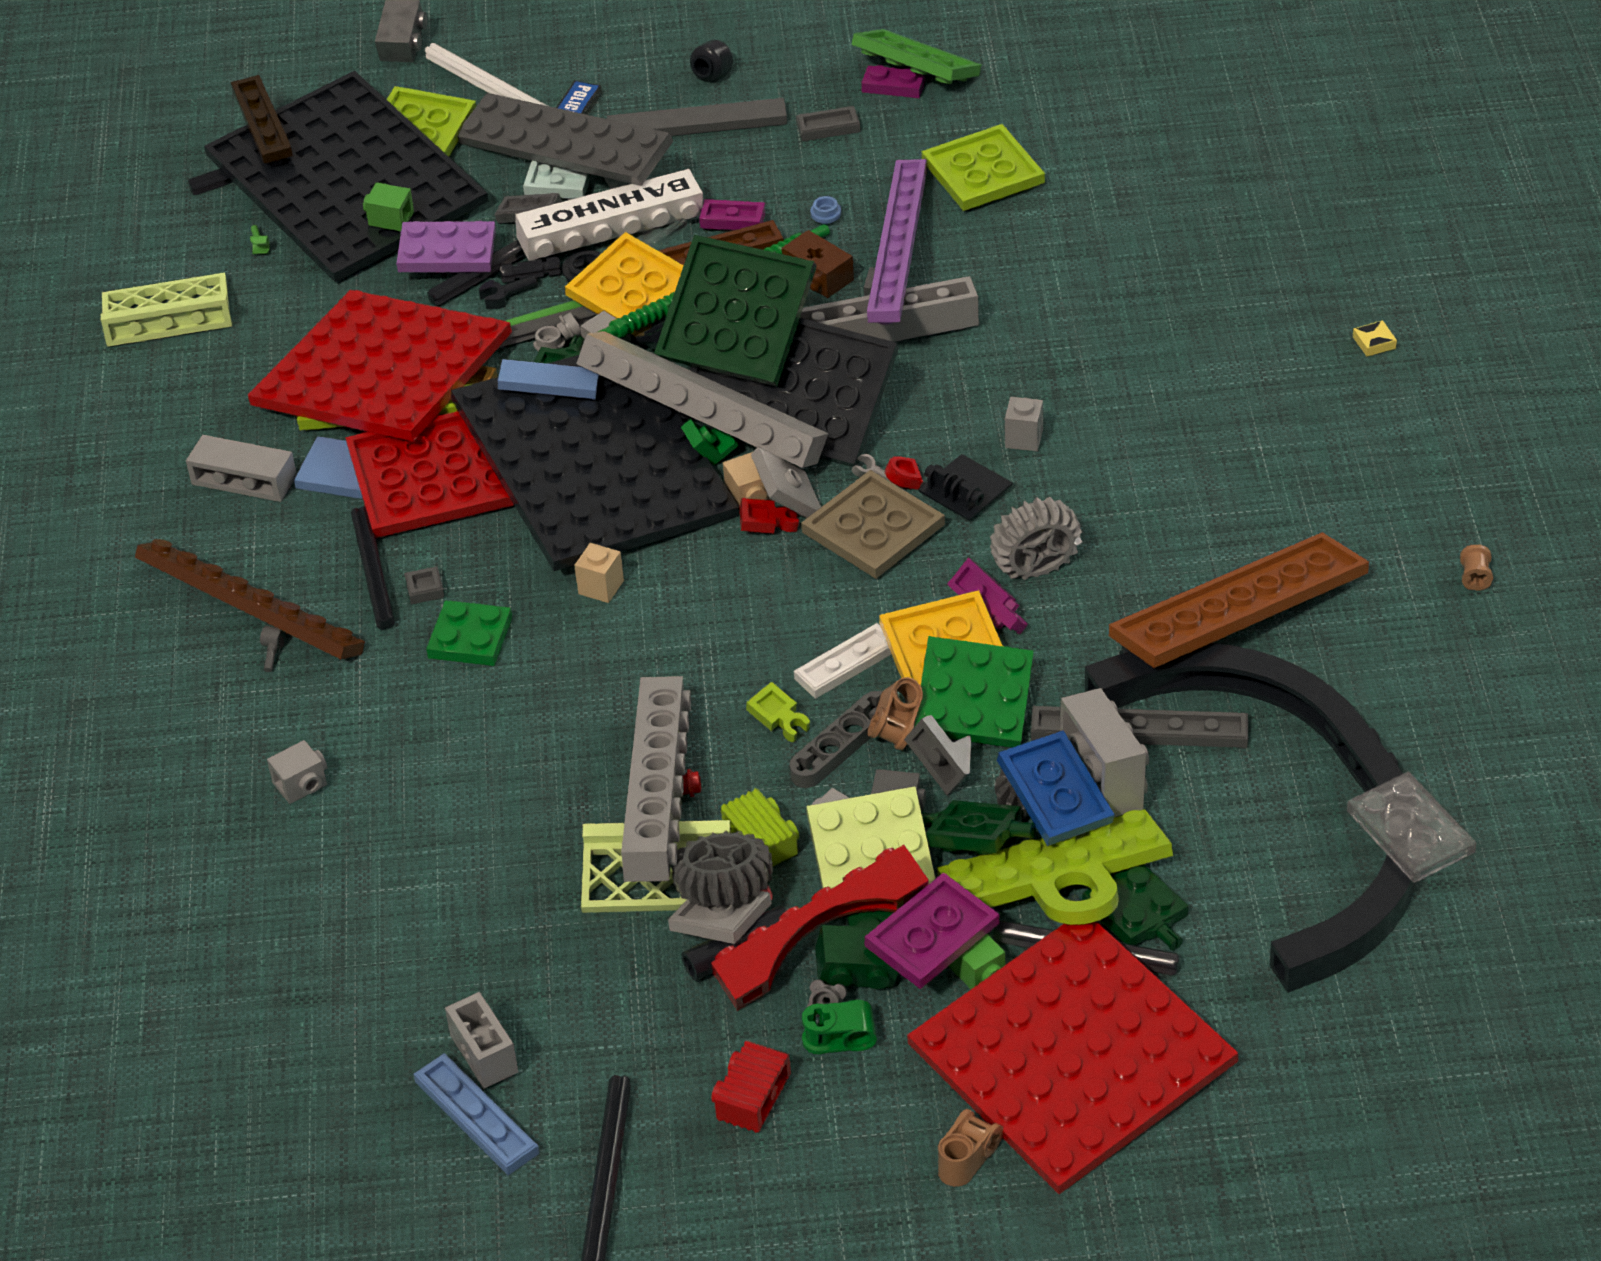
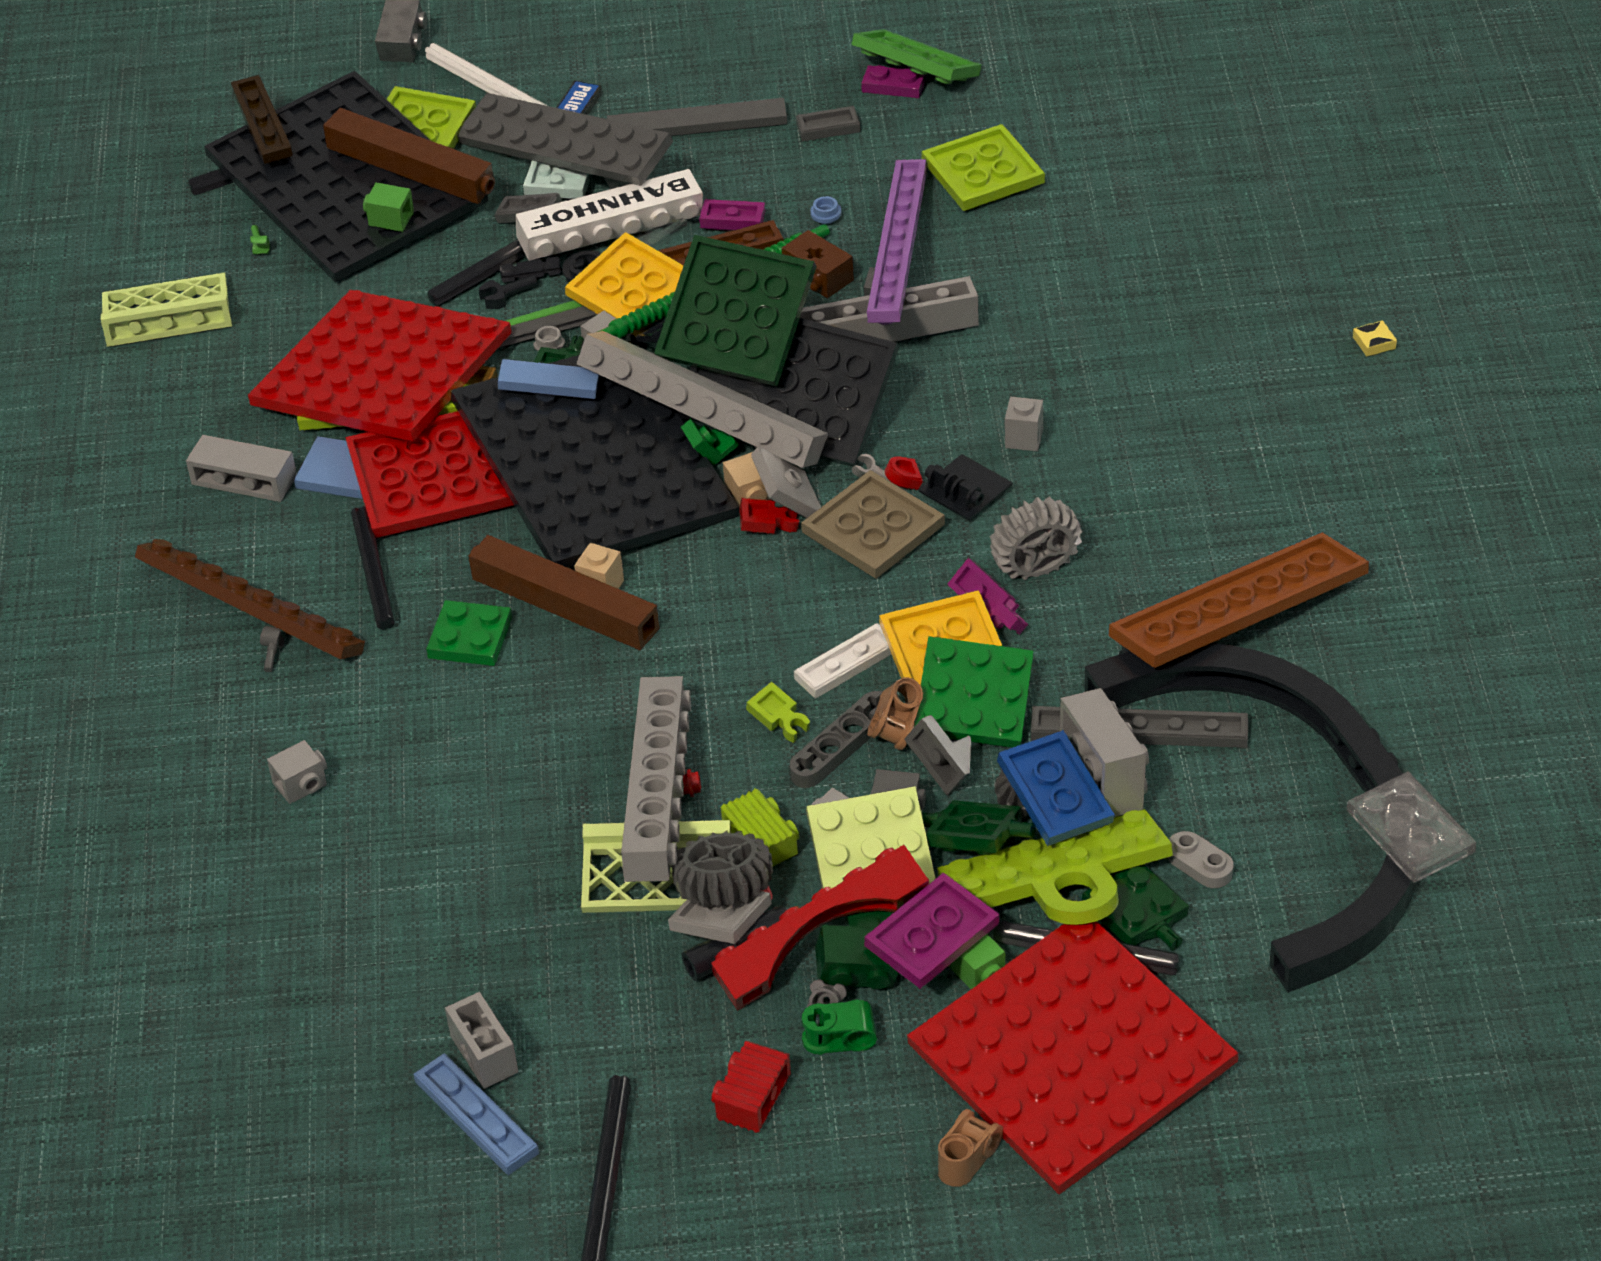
medium lavender plate [396,221,496,272] -> none
dark grey tile [404,566,444,604] -> none
light grey plate [557,312,581,340] -> none
black head [690,40,733,82] -> none
medium nougat bush [1460,545,1493,591] -> none
none -> reddish brown brick [323,108,495,204]
none -> reddish brown brick [468,535,660,651]
none -> light grey plate [1167,831,1233,888]

